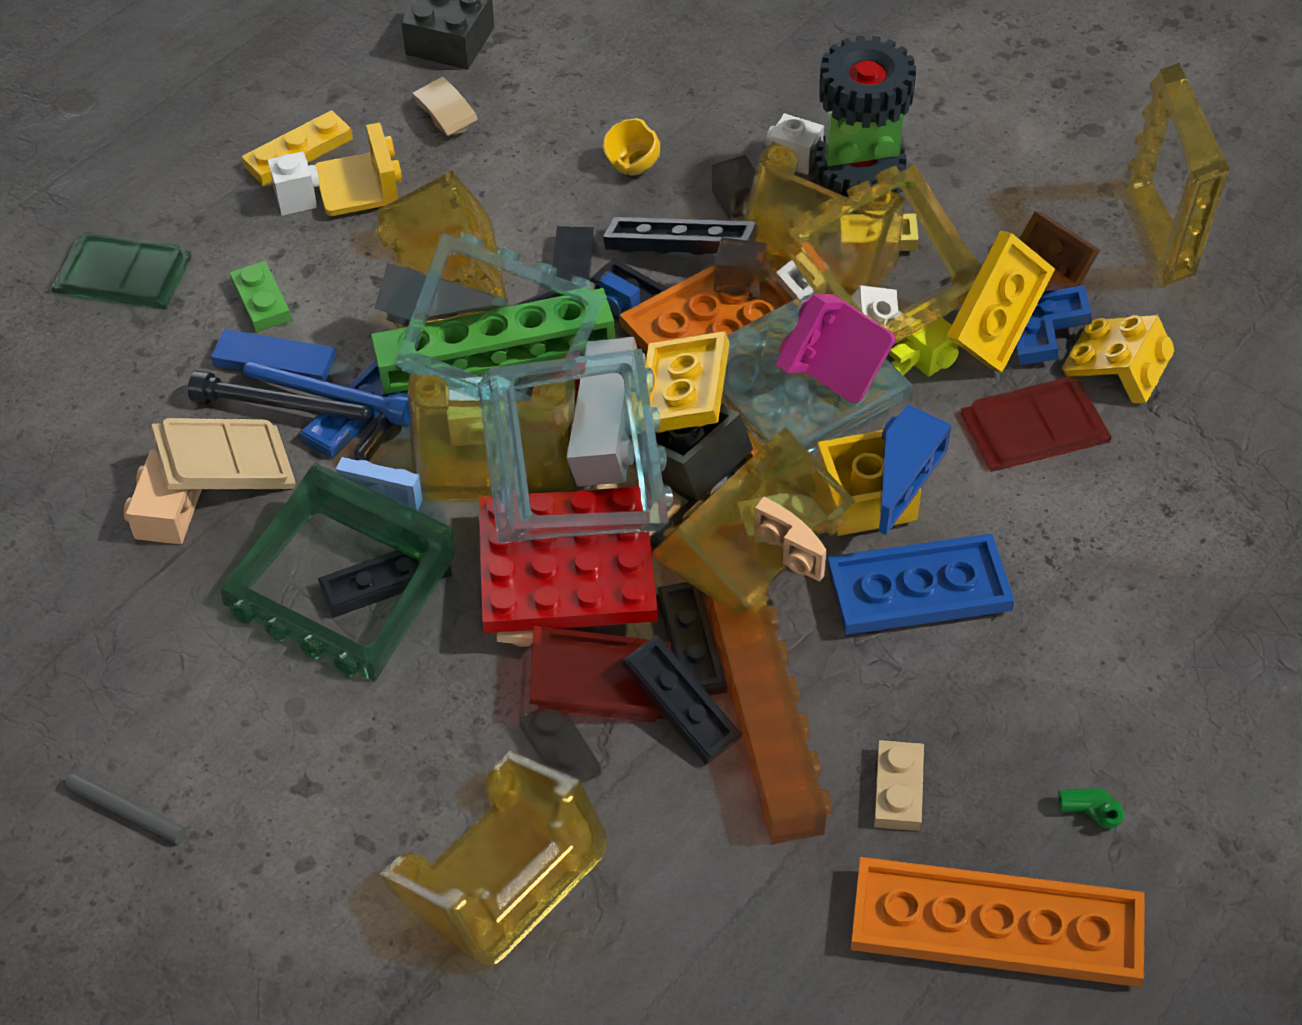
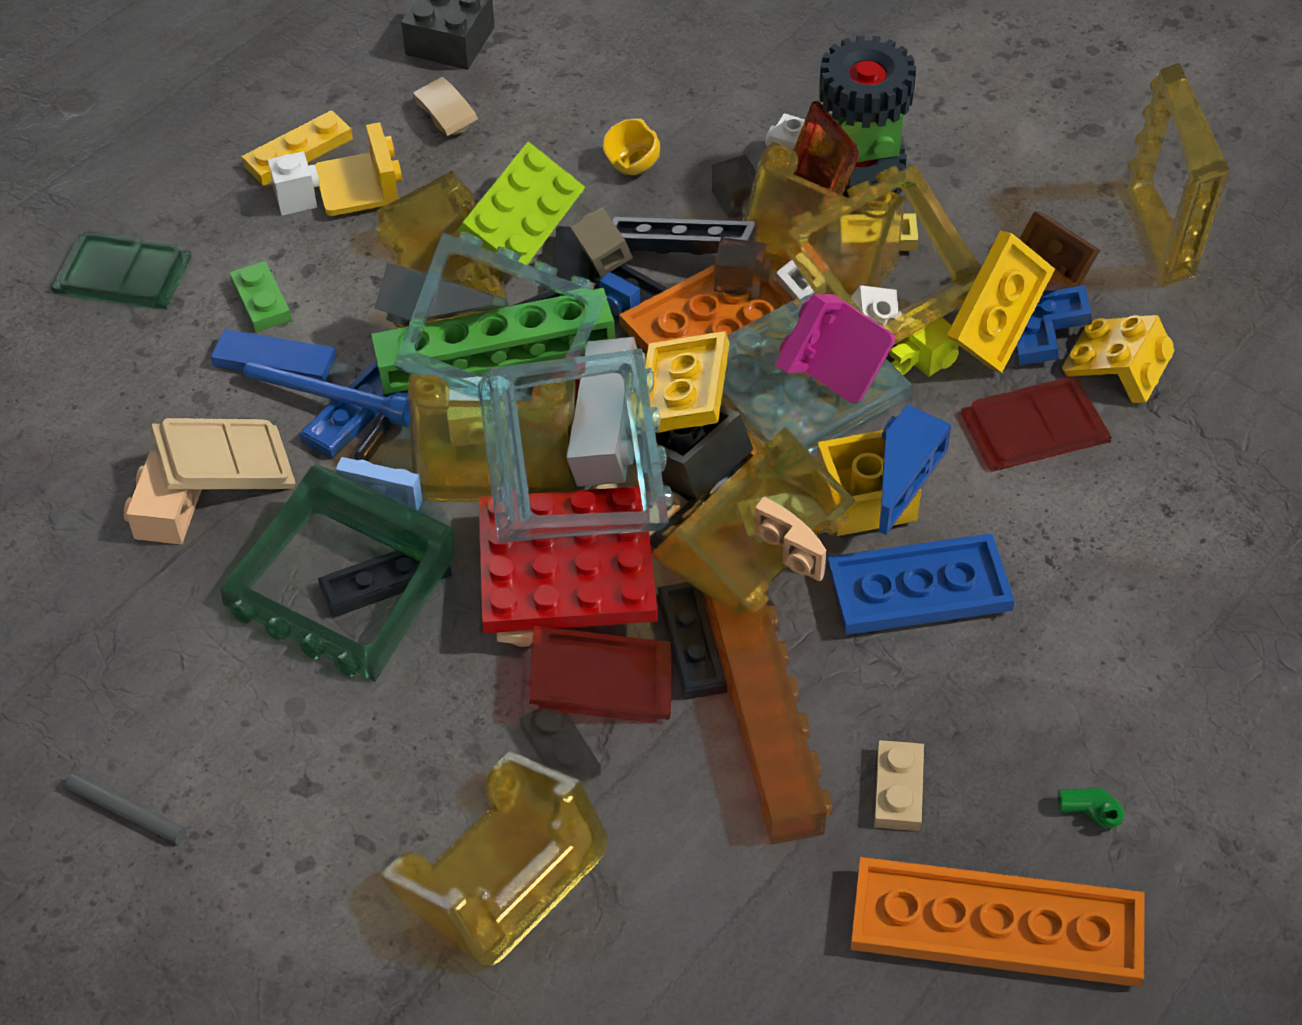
black piece [188,370,372,421] -> none
black tile [622,635,743,765] -> none
none -> lime plate [457,141,585,278]
none -> dark tan brick [571,207,633,277]
none -> clear red piece [775,101,859,243]

